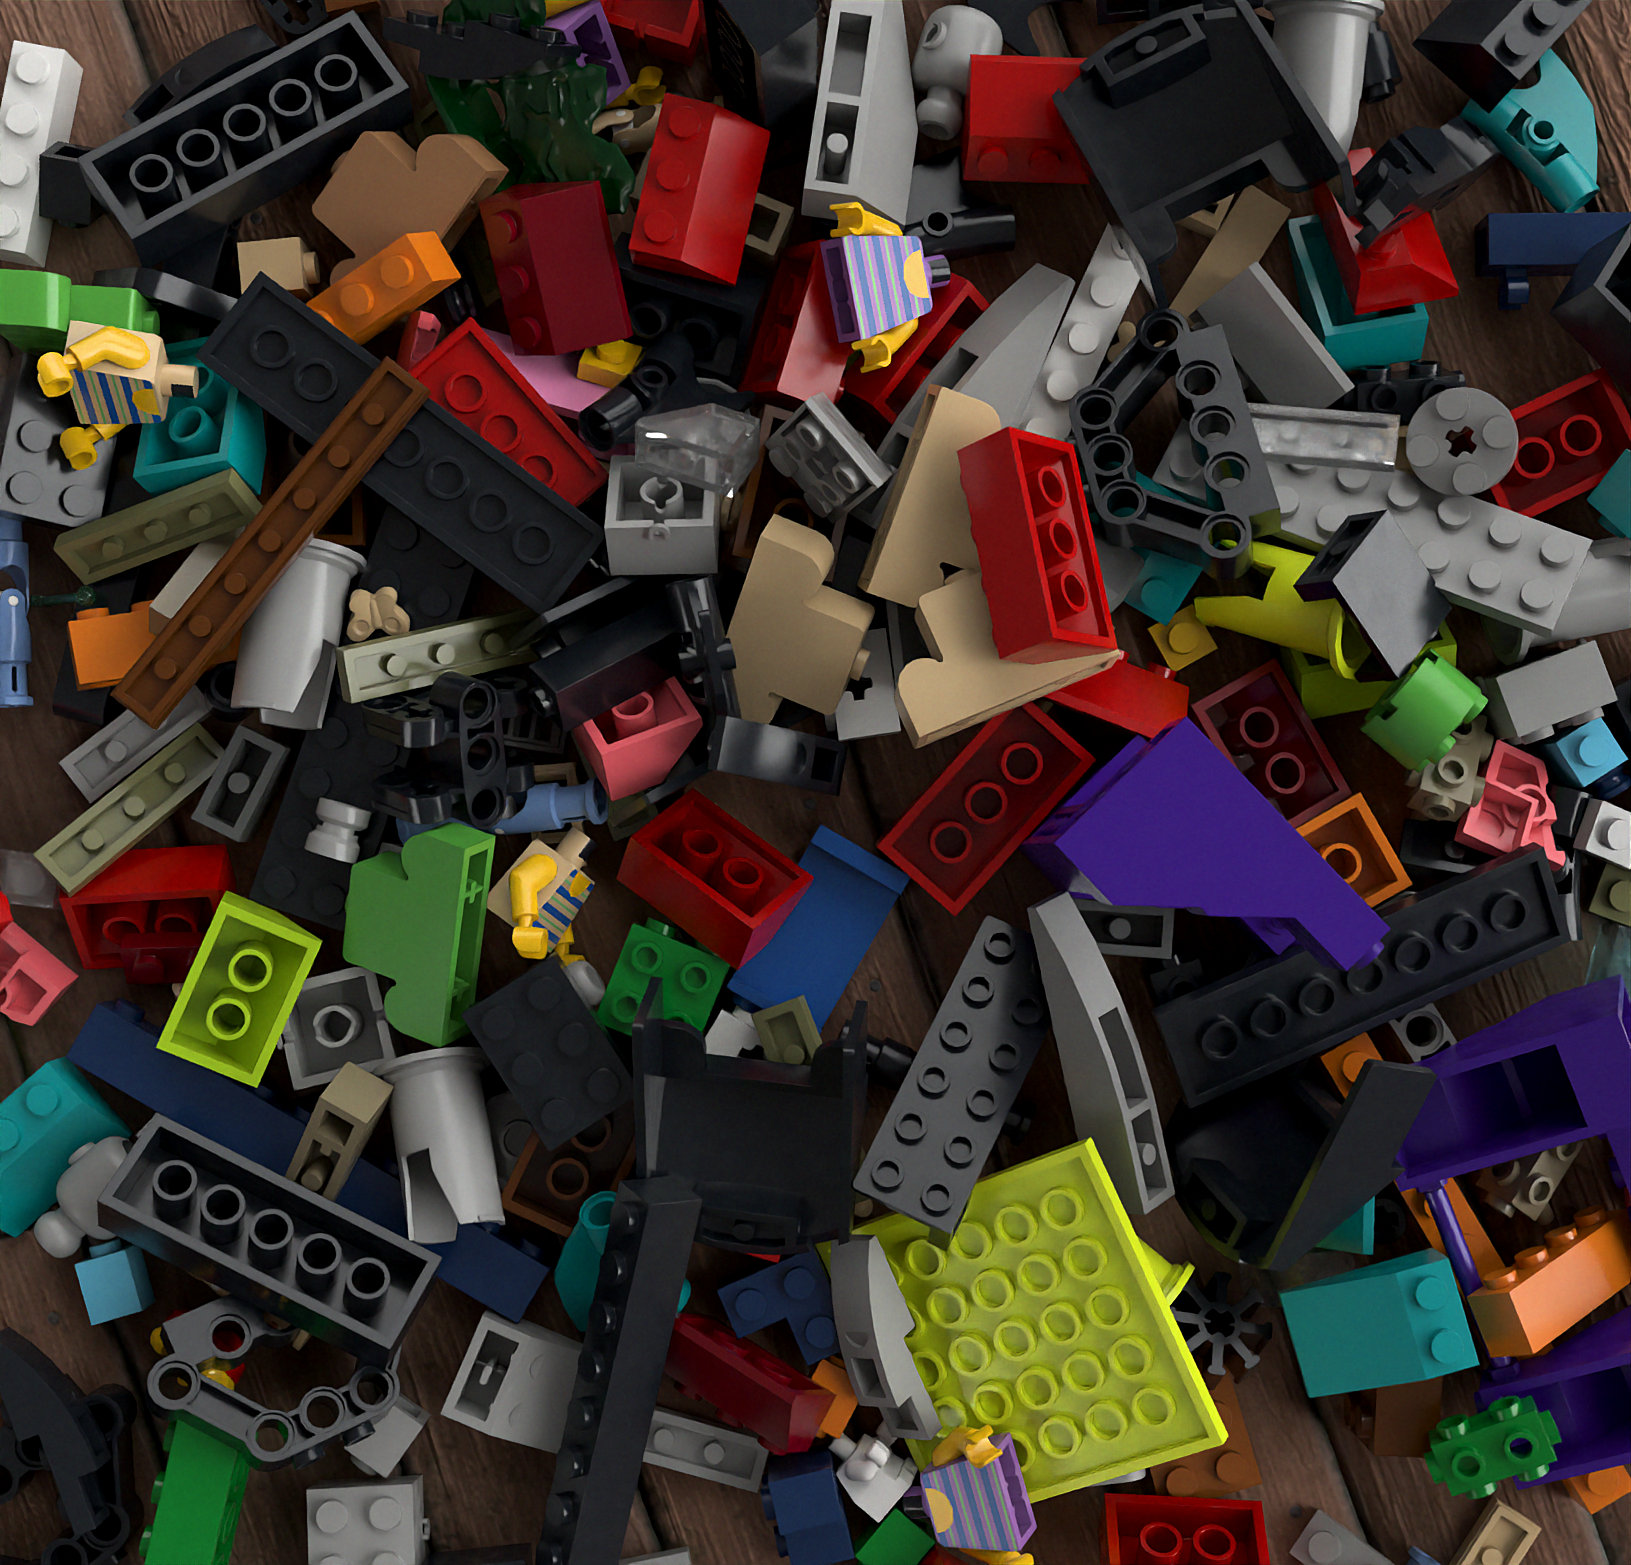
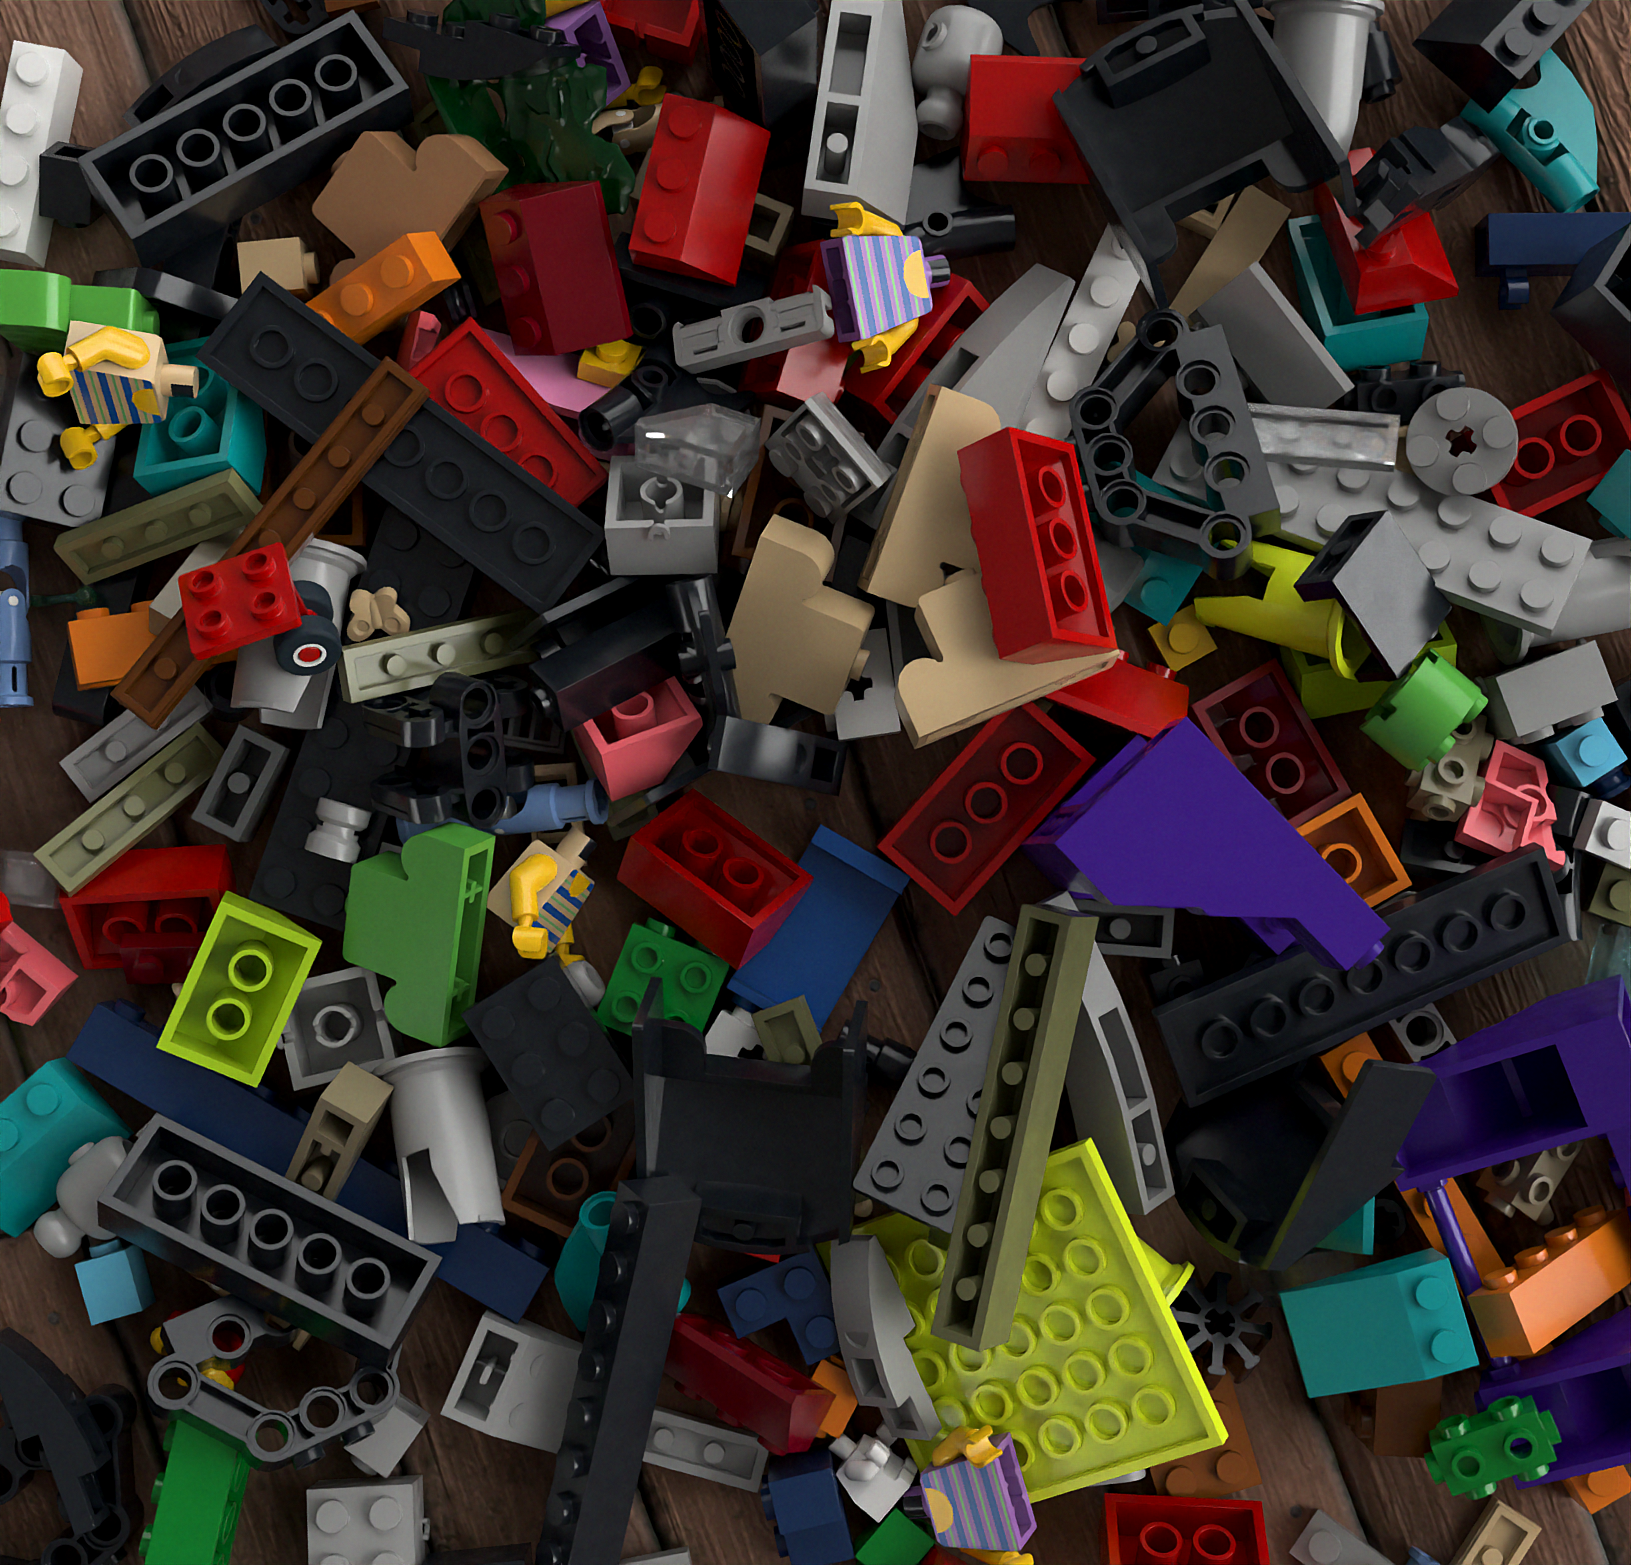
none -> red plate [178,542,342,676]
none -> light grey piece [672,285,835,374]
none -> olive brick [931,904,1099,1352]

